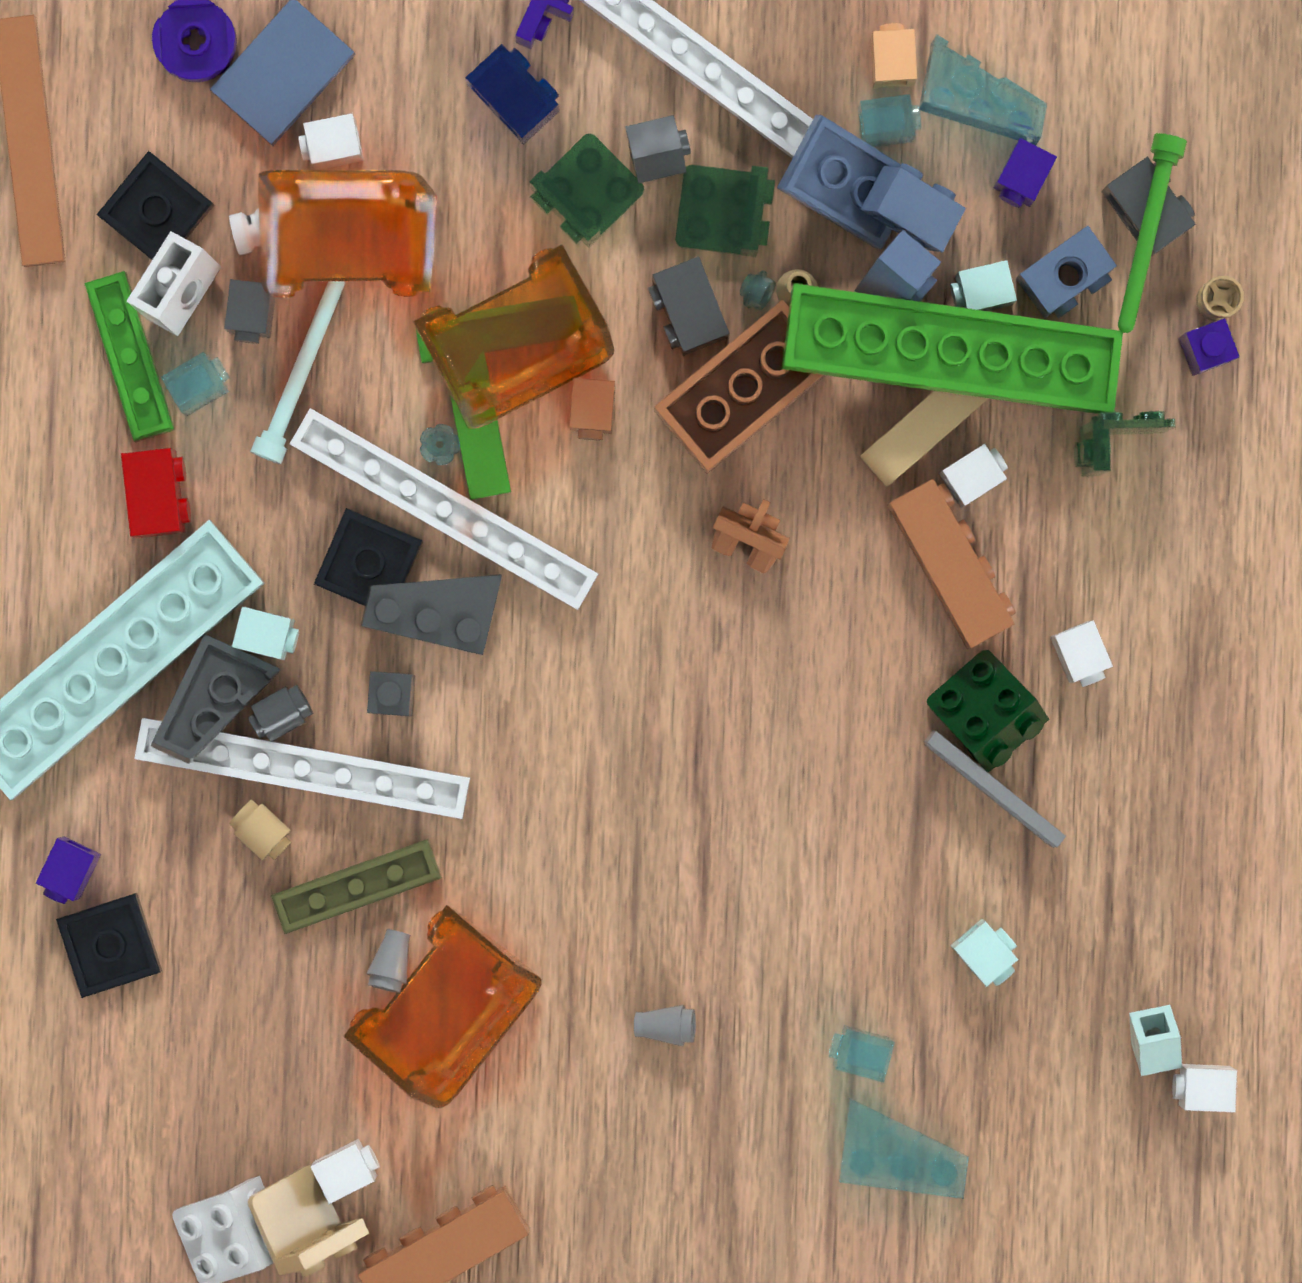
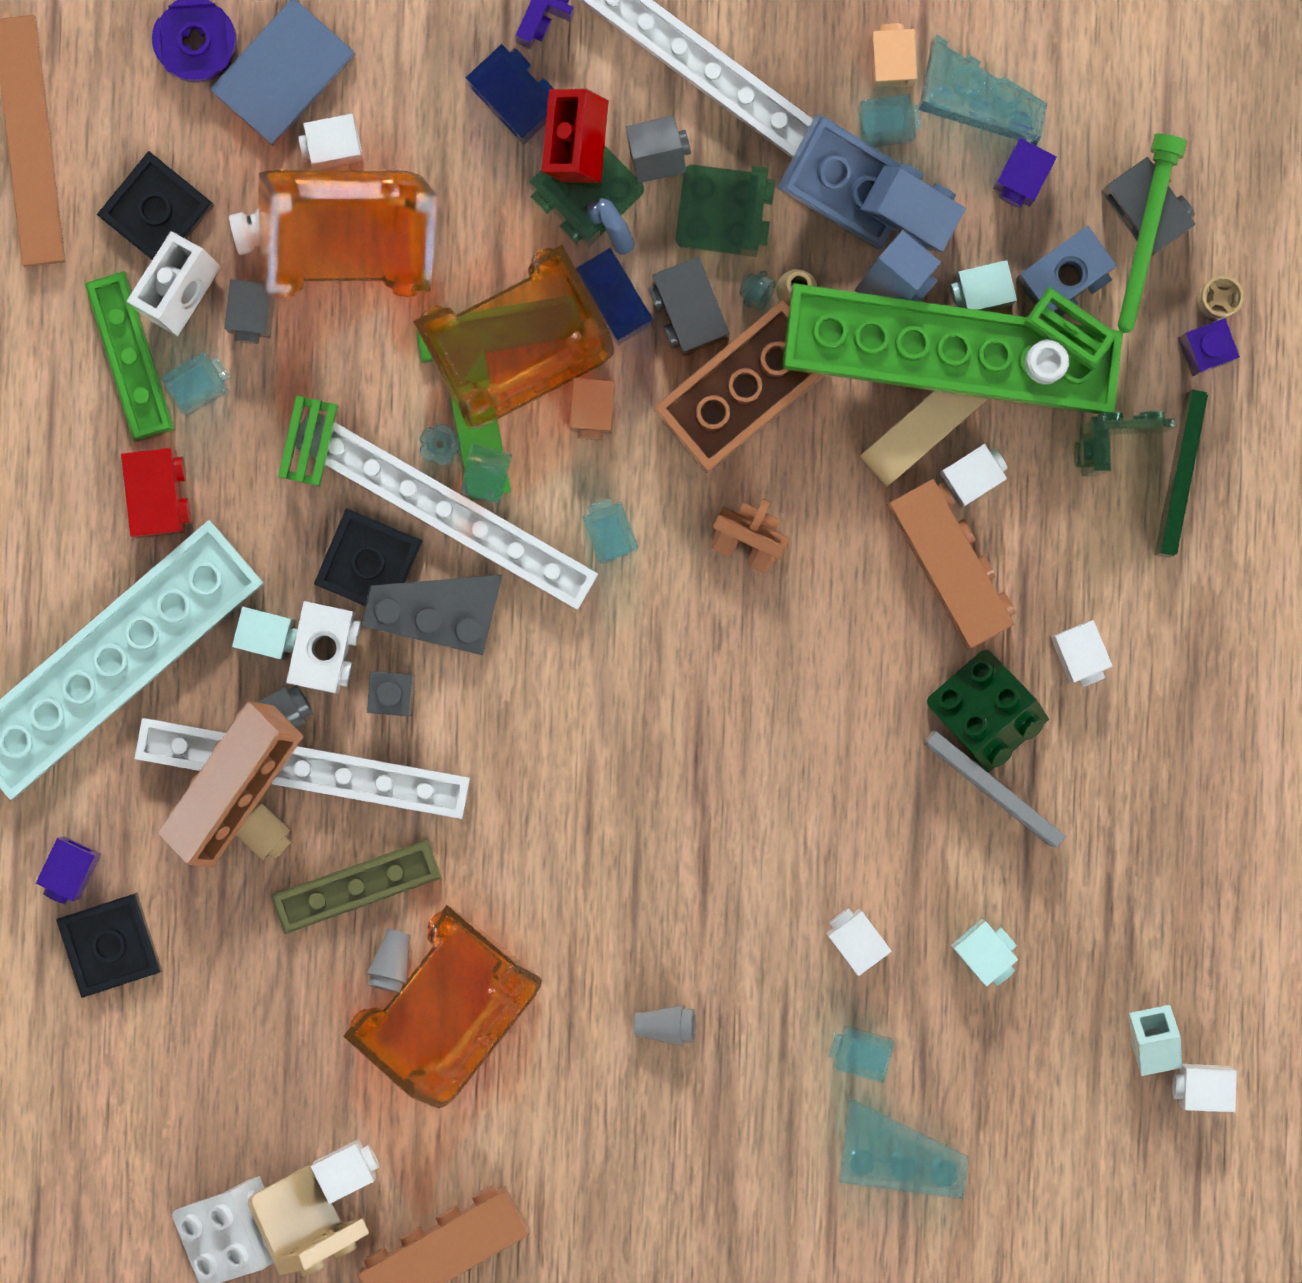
dark grey wing [151,634,280,764] -> none
light aqua piece [250,274,345,464] -> none
none -> nougat brick [158,701,304,867]
none -> bright green tile [278,395,338,487]
none -> white brick [286,601,361,693]
none -> clear light blue slope [460,445,512,503]
none -> red brick [541,89,609,183]
none -> clear blue brick [575,248,653,345]
none -> clear light blue brick [582,498,639,565]
none -> sand blue arm [587,198,635,254]
none -> white brick [826,908,892,976]
none -> bright green tile [1024,286,1118,371]
none -> white tile [1024,340,1069,384]
none -> dark green tile [1154,389,1208,558]

